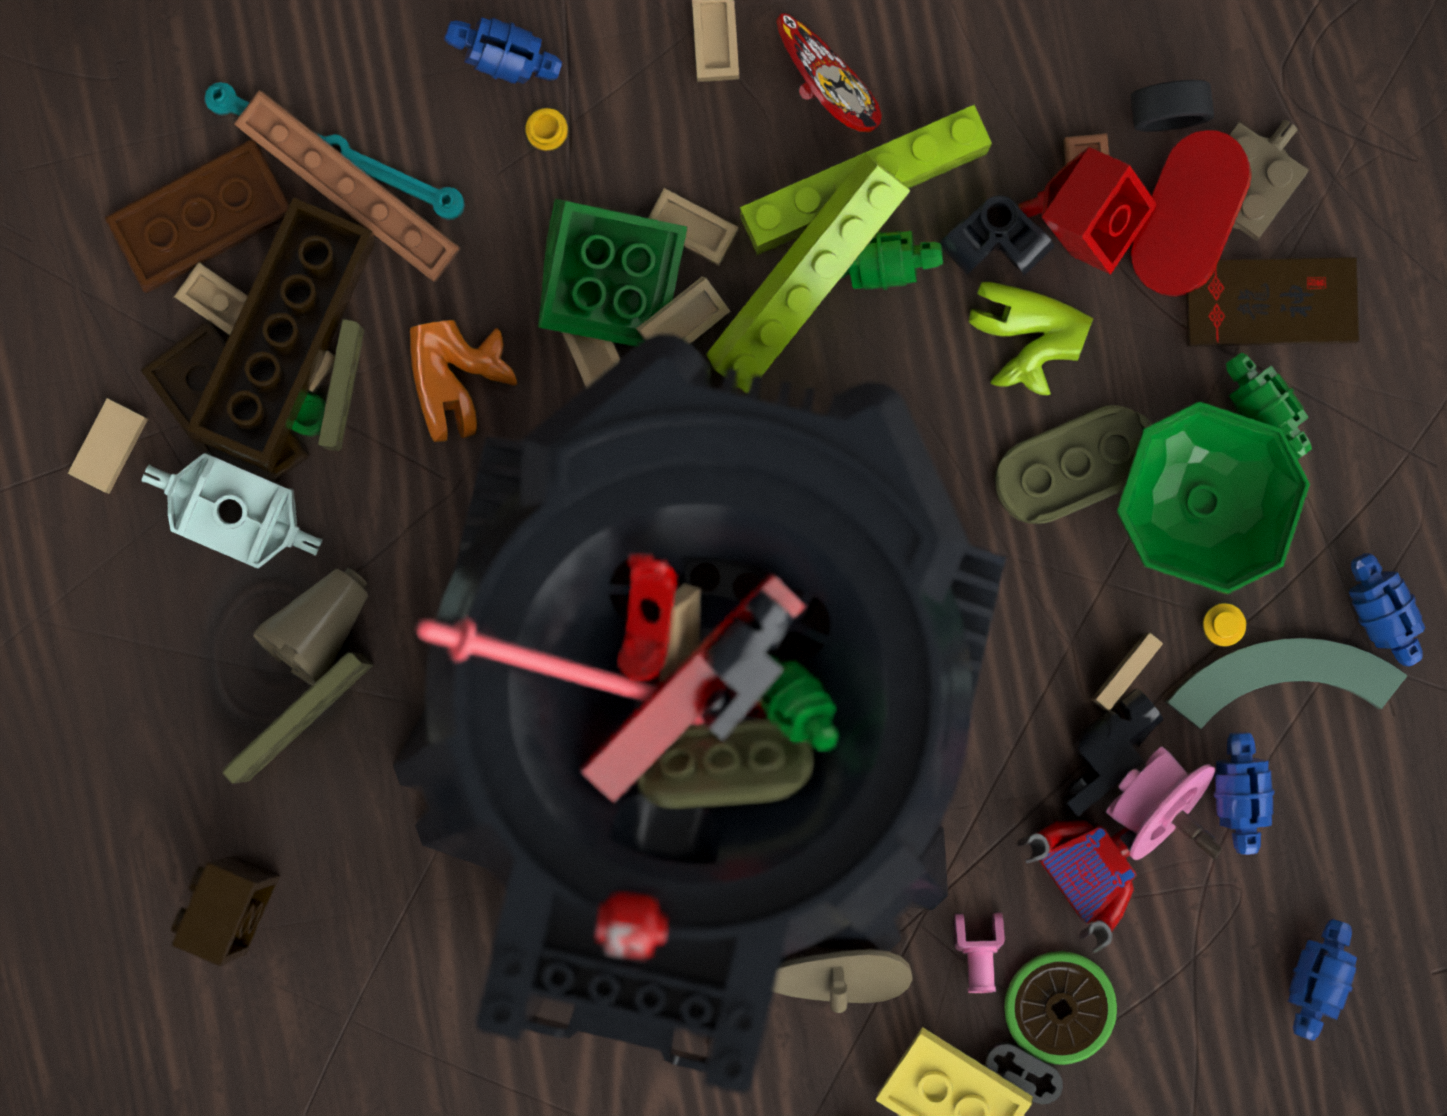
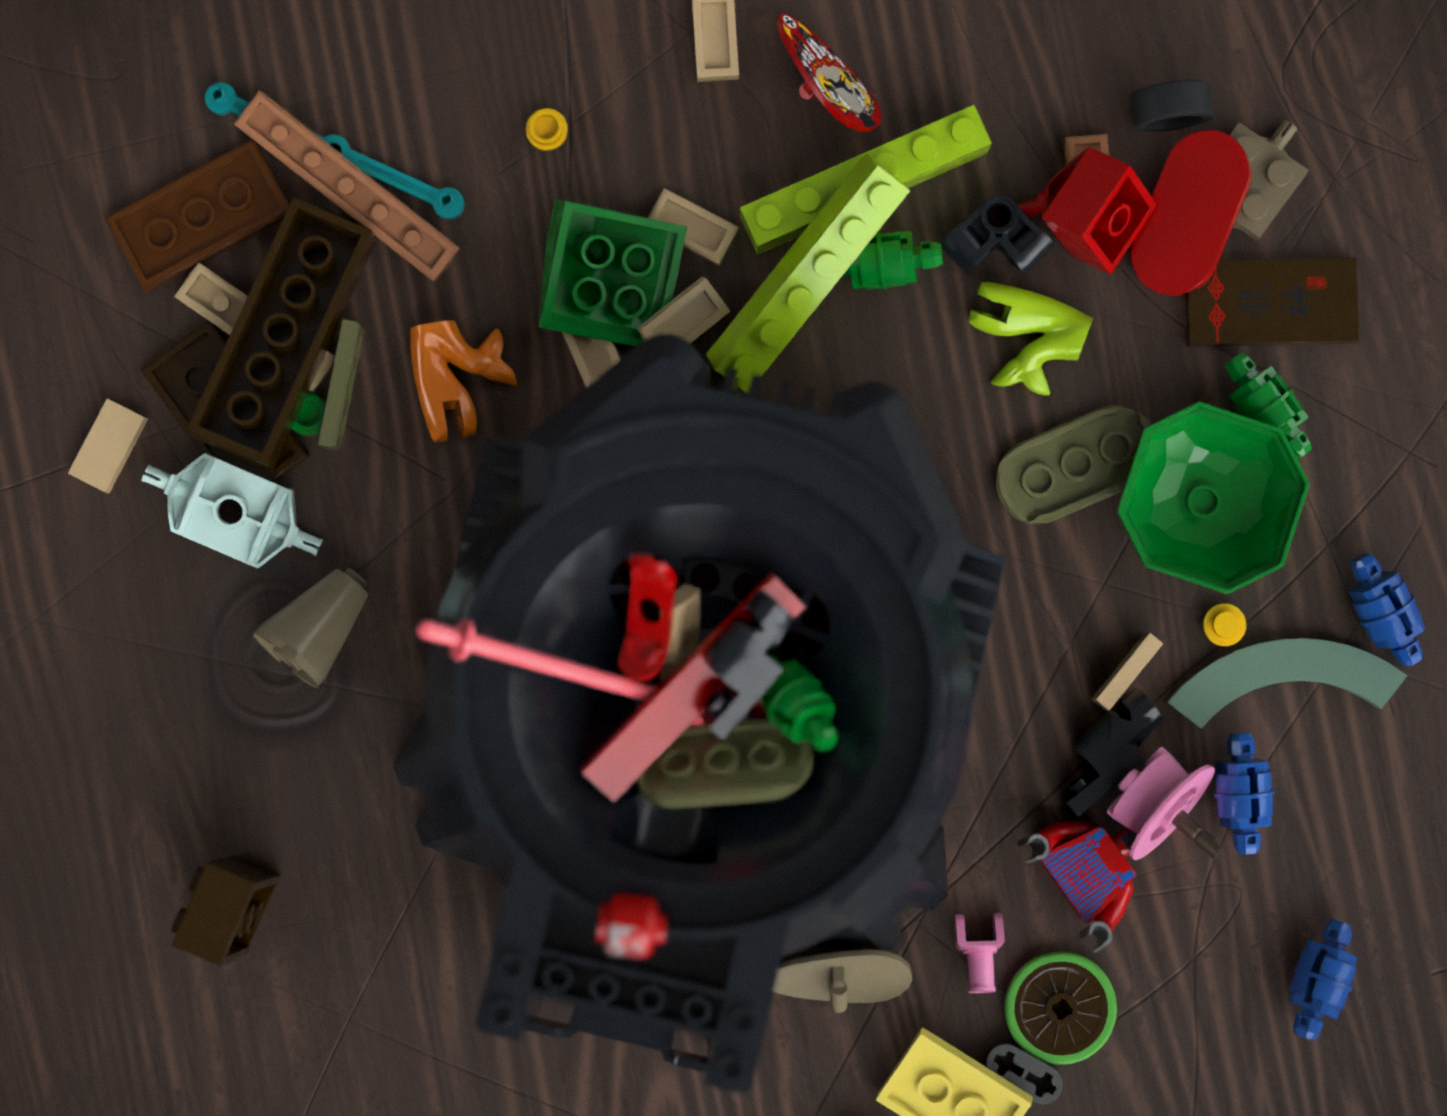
olive tile [222,652,373,784] -> none
blue piece [444,17,562,84] -> none

